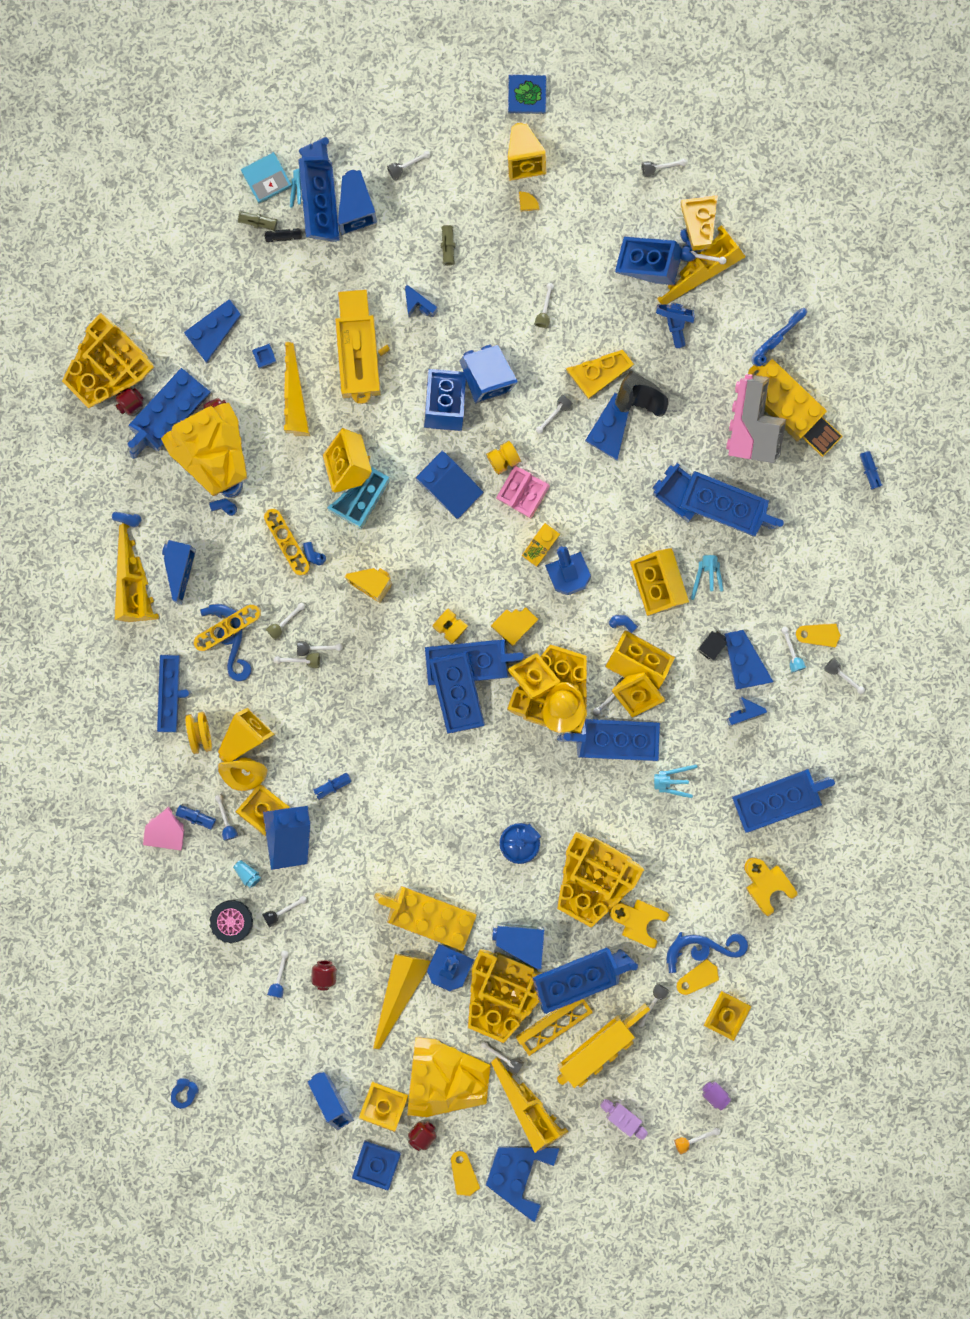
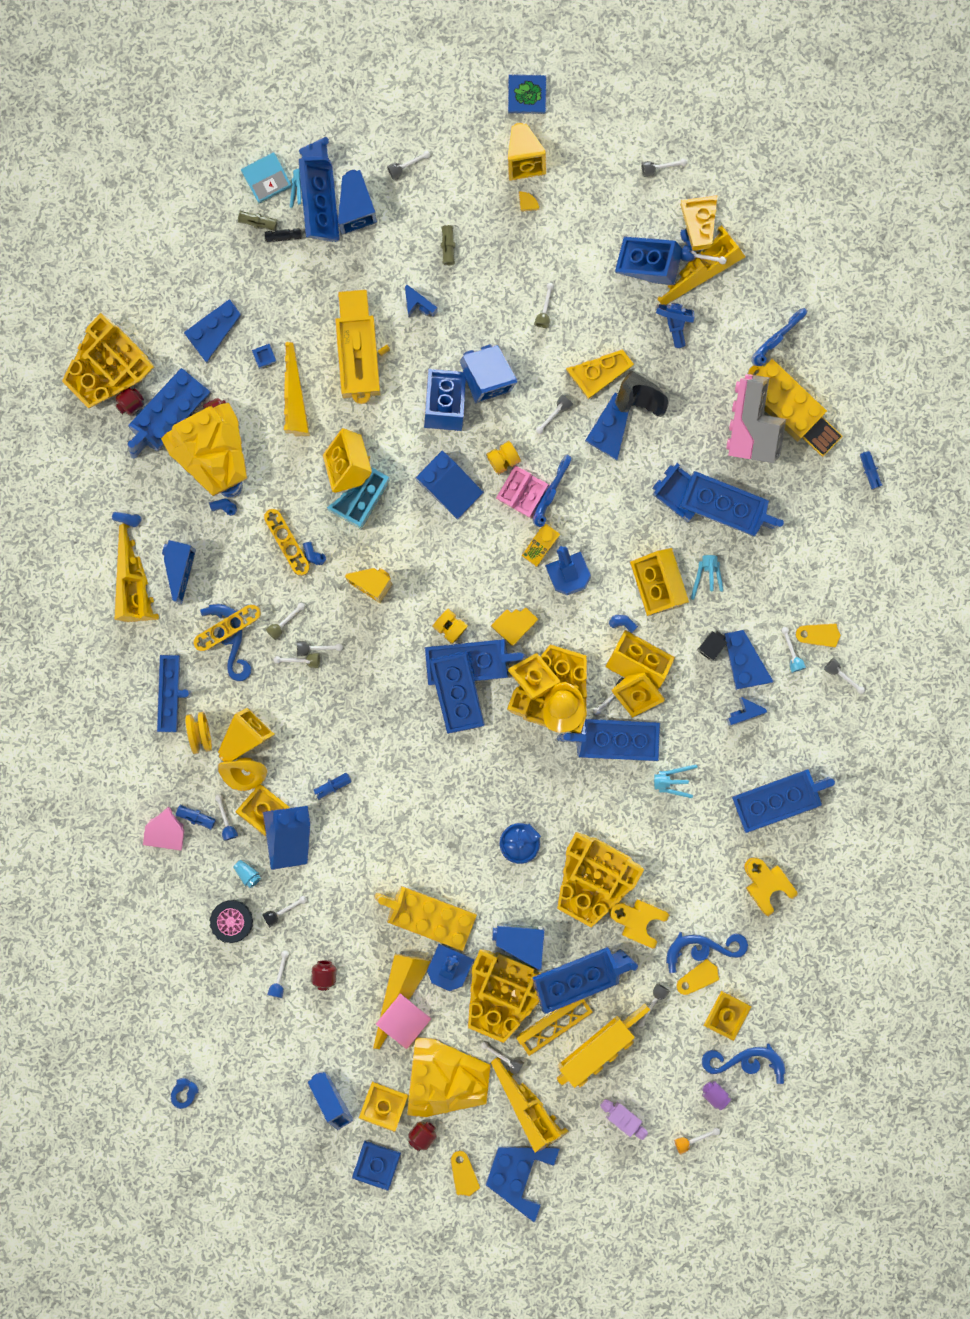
none -> bright pink slope [376,994,431,1049]
none -> blue plant [533,455,572,527]
none -> blue plant [702,1043,786,1084]

